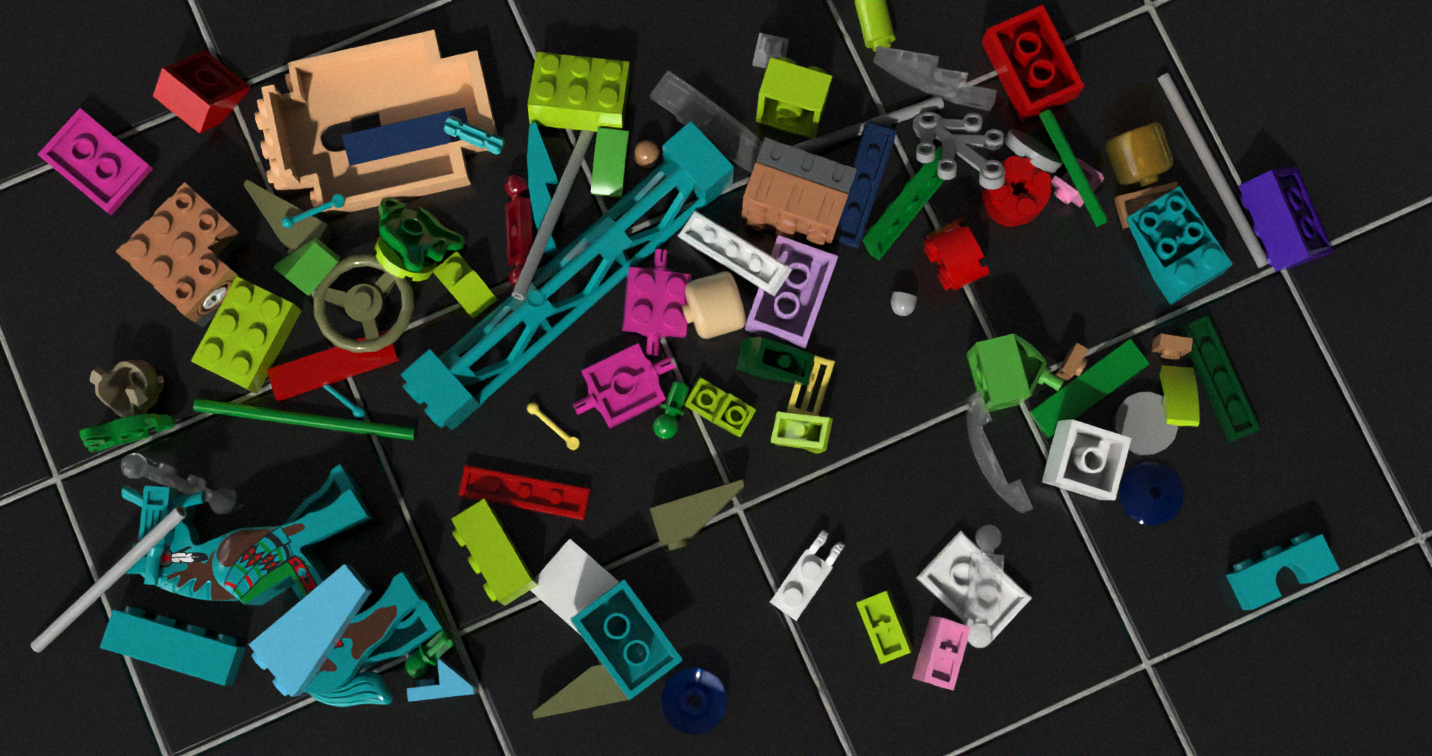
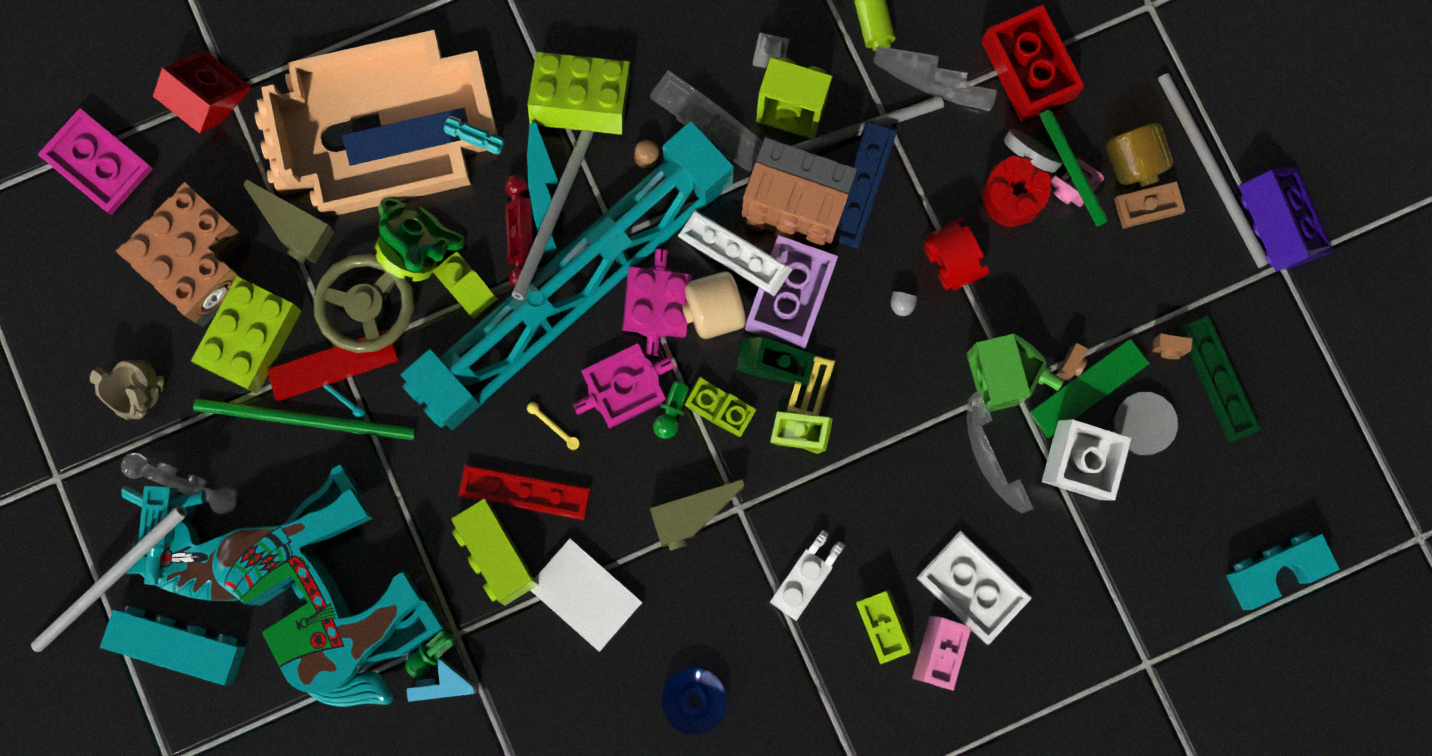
green tile [79,414,175,452] -> none
medium azure slope [249,564,372,697] -> none
bright green slope [274,238,340,296] -> none
teal hinge [281,194,345,228] -> none
olive slope [533,659,628,719] -> none
teal slope [569,579,683,700] -> none
bright green slope [591,128,629,198] -> none
green plate [862,146,945,260] -> none
light grey plant [913,112,1005,190] -> none
clear plate [964,525,1004,648] -> none
clear blue dish [1119,462,1183,525] -> none
teal slope [1126,186,1233,305] -> none
lime slope [1159,365,1200,427] -> none

